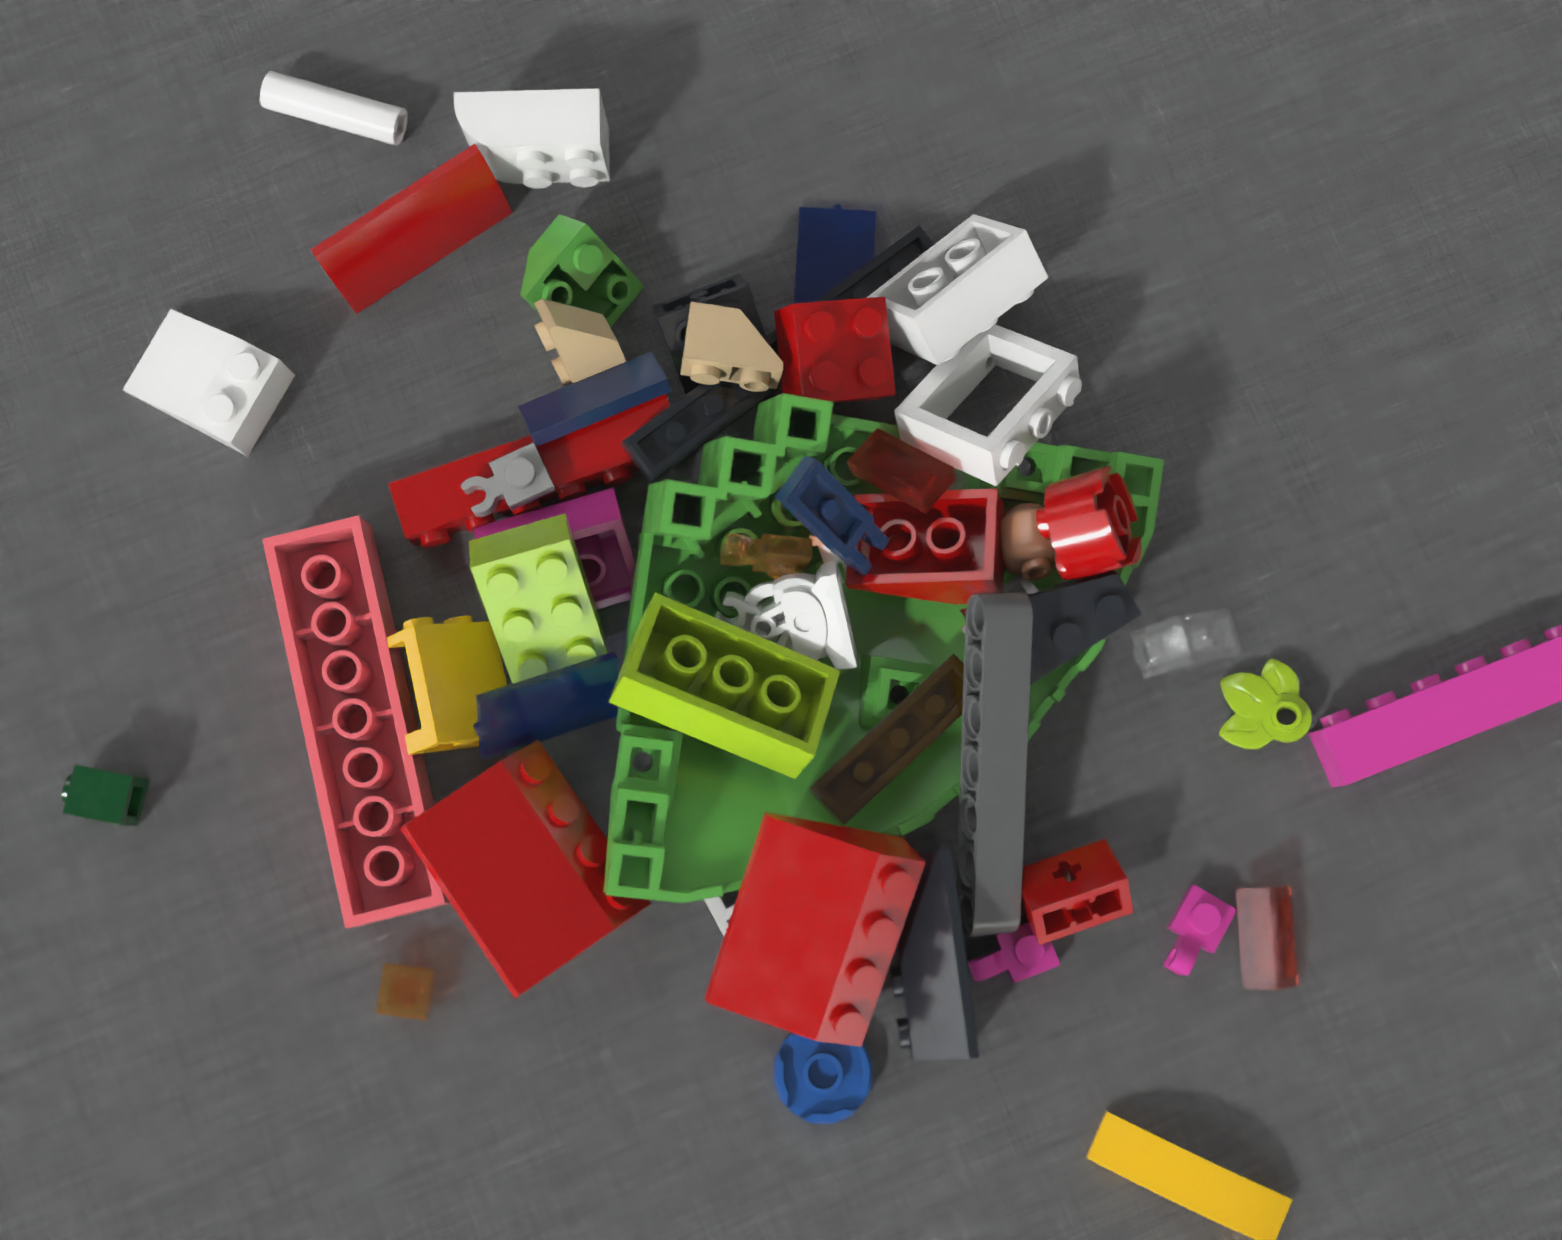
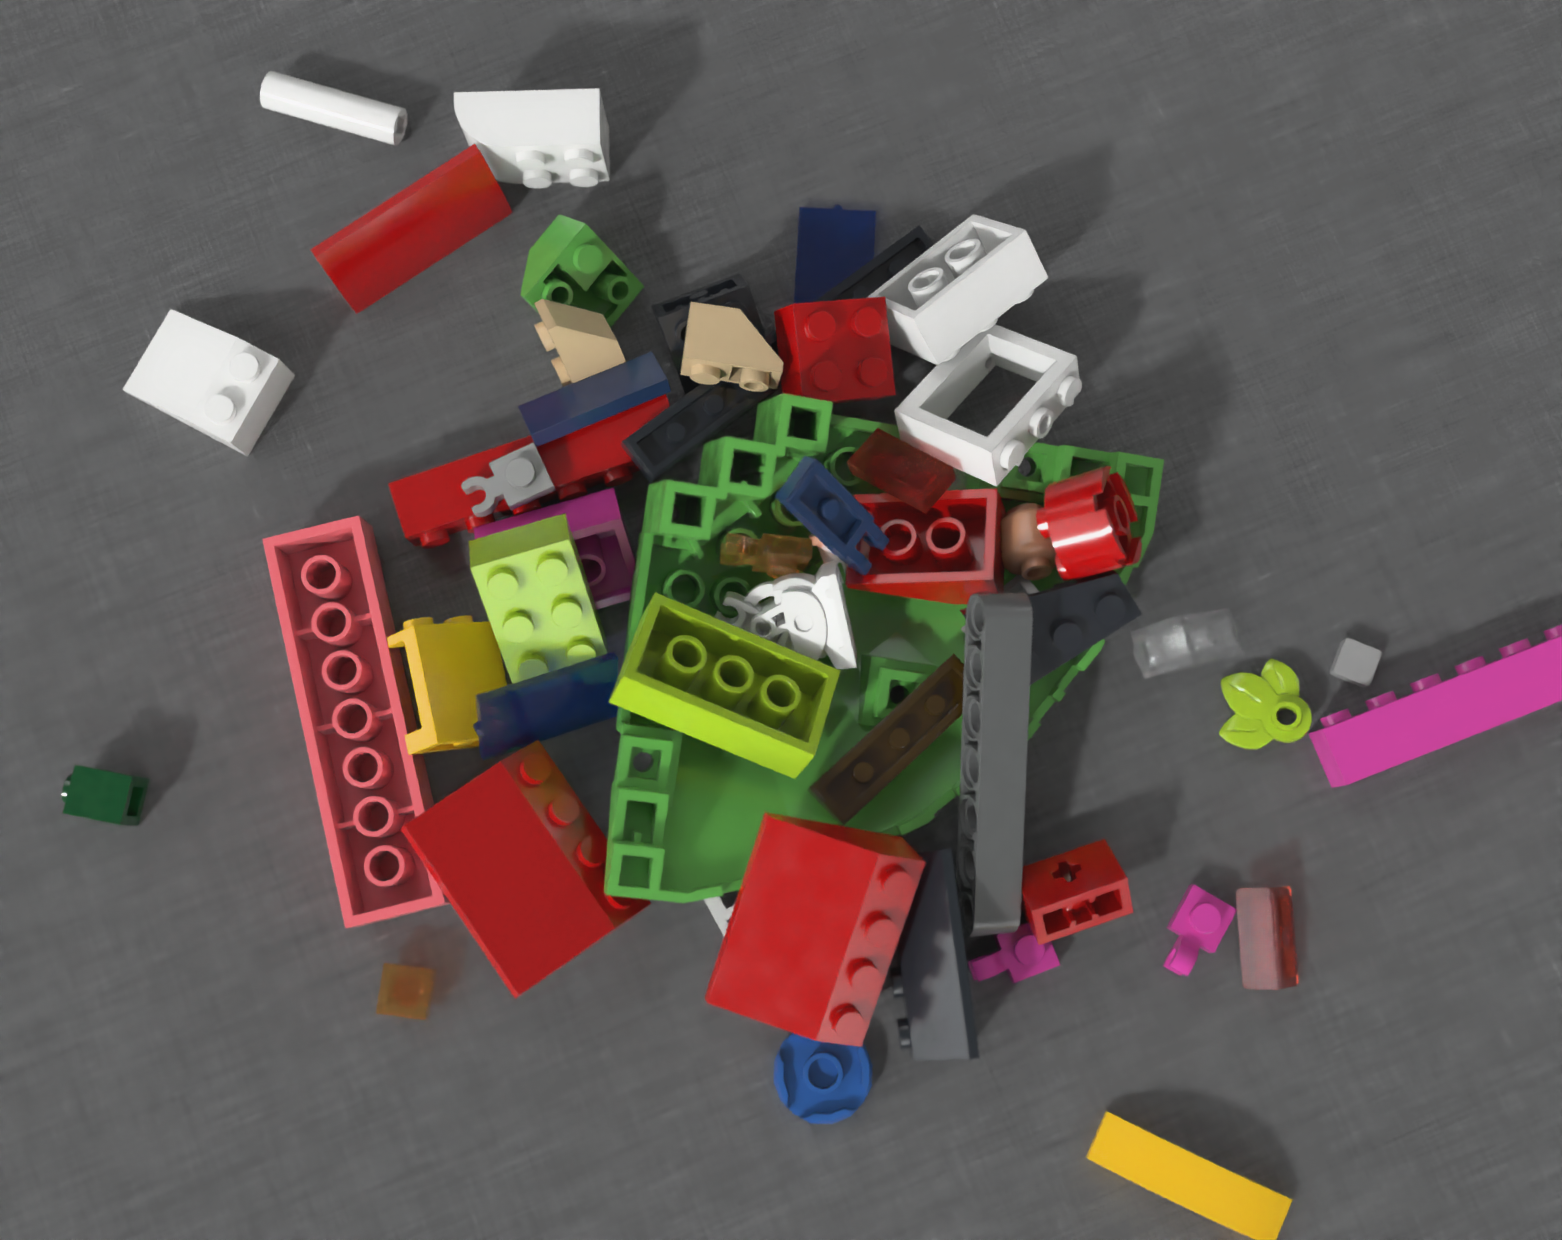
none -> light grey piece [1330,638,1382,687]

